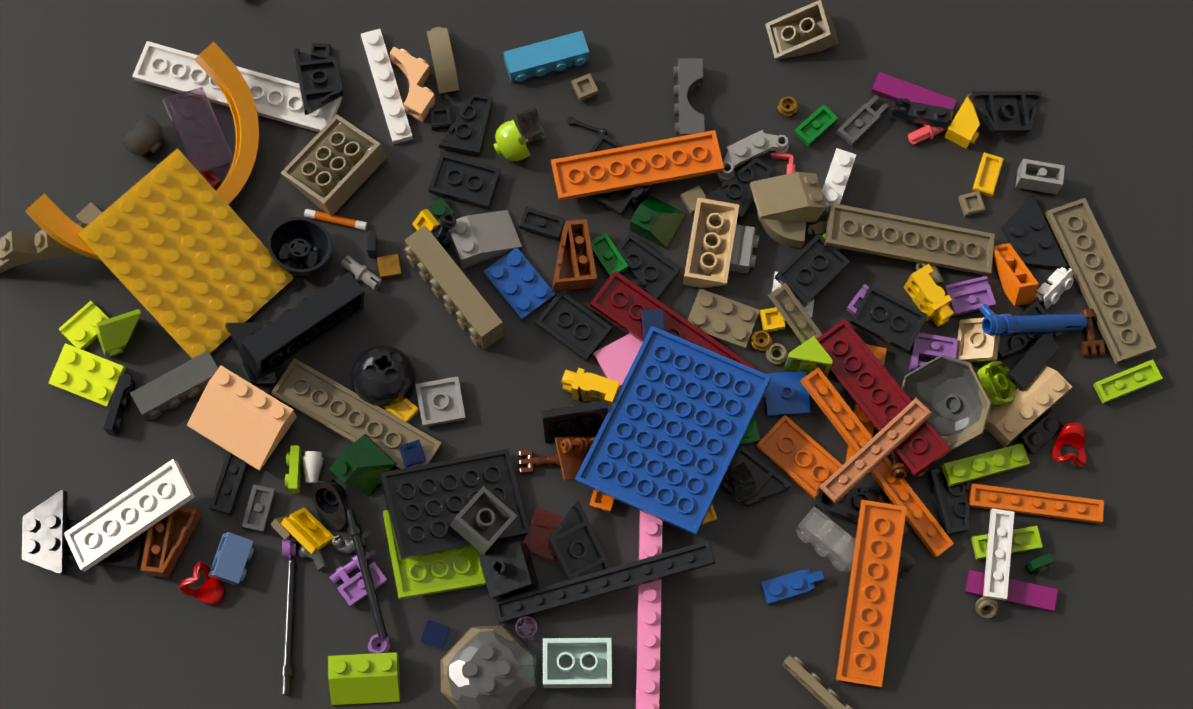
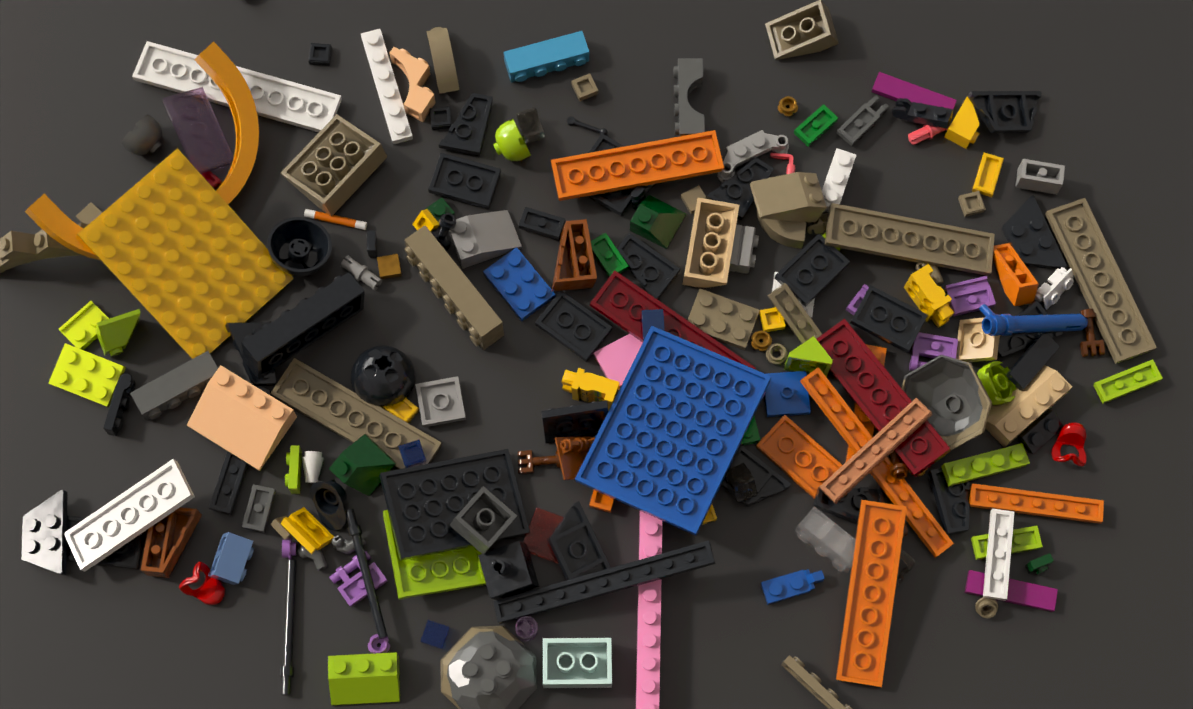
black wing [293,48,343,115] -> none

